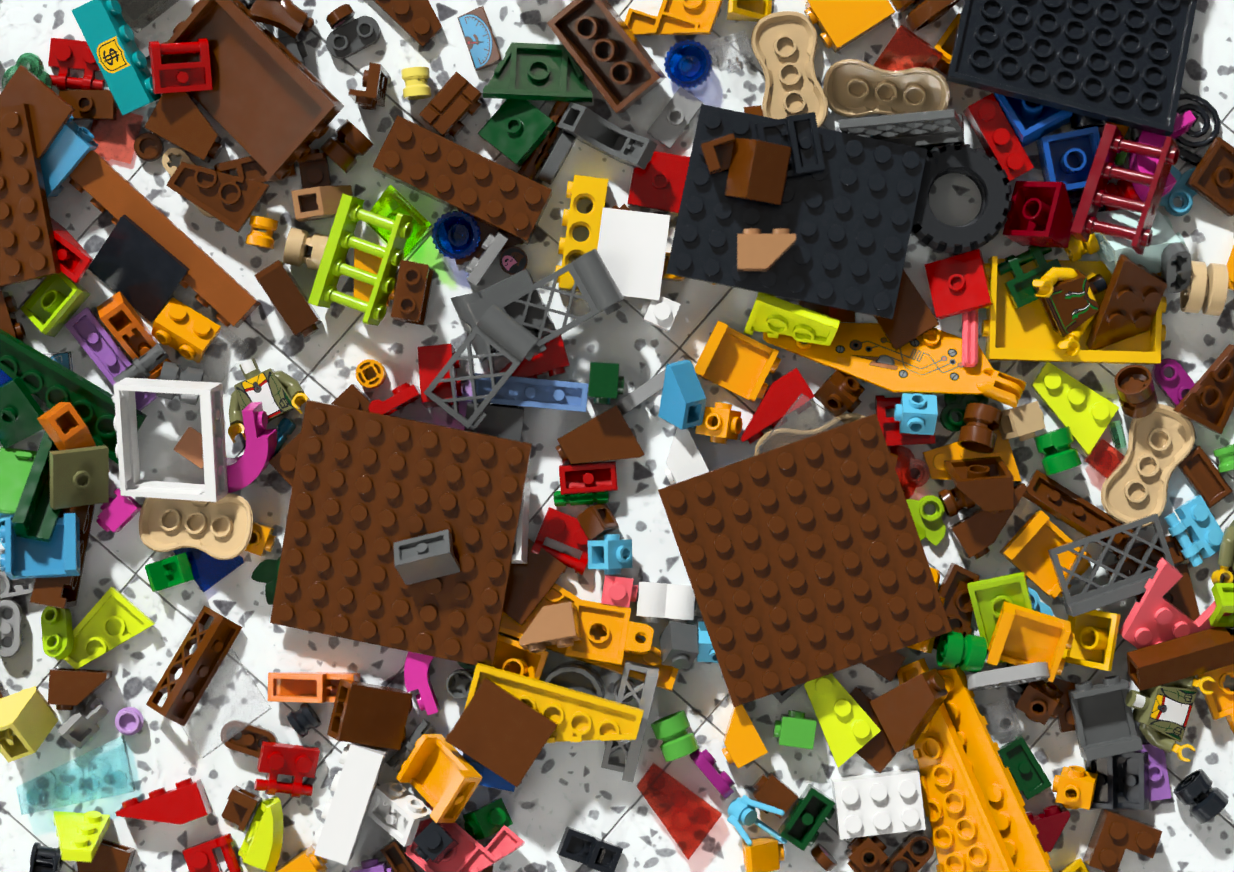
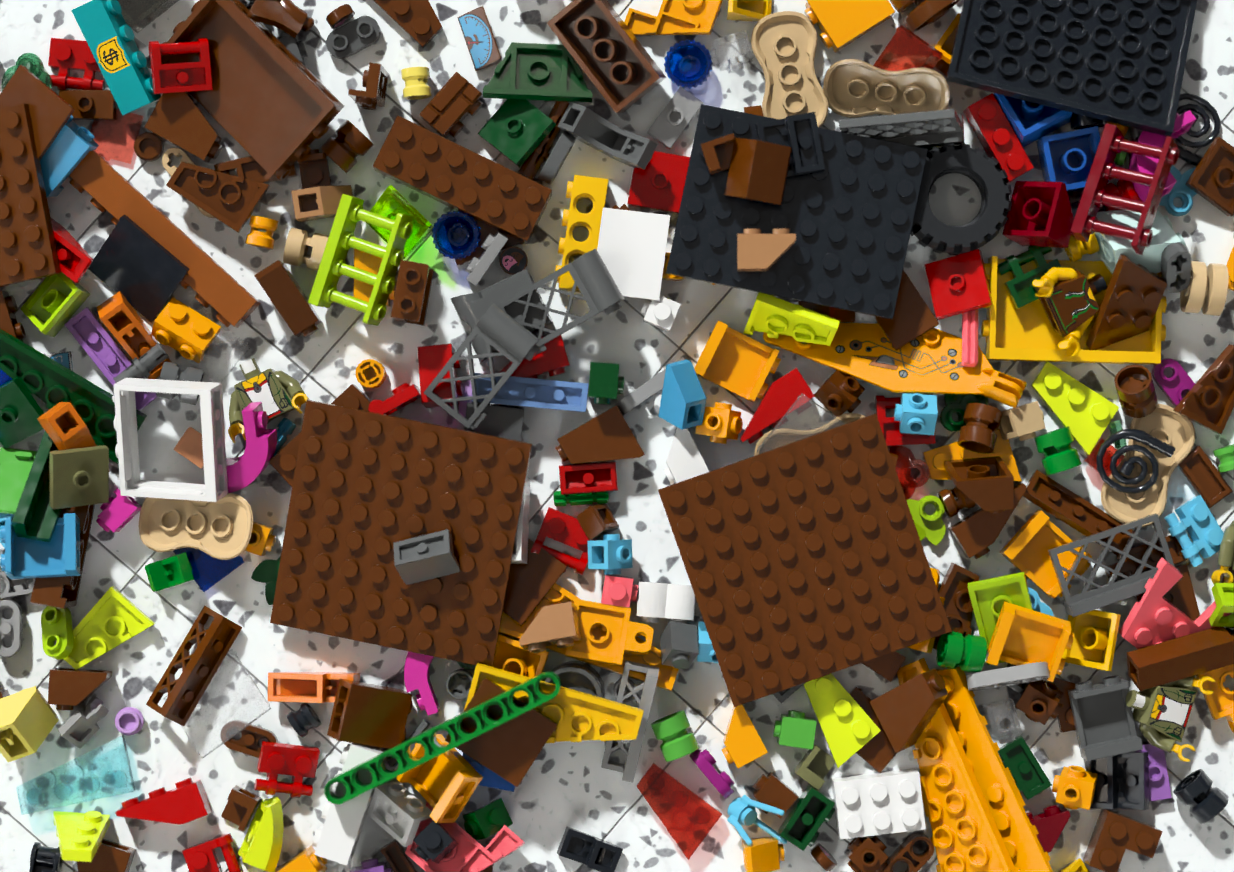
none -> green beam [324,671,561,804]
none -> olive panel [794,743,835,790]
none -> black piece [1096,429,1175,494]

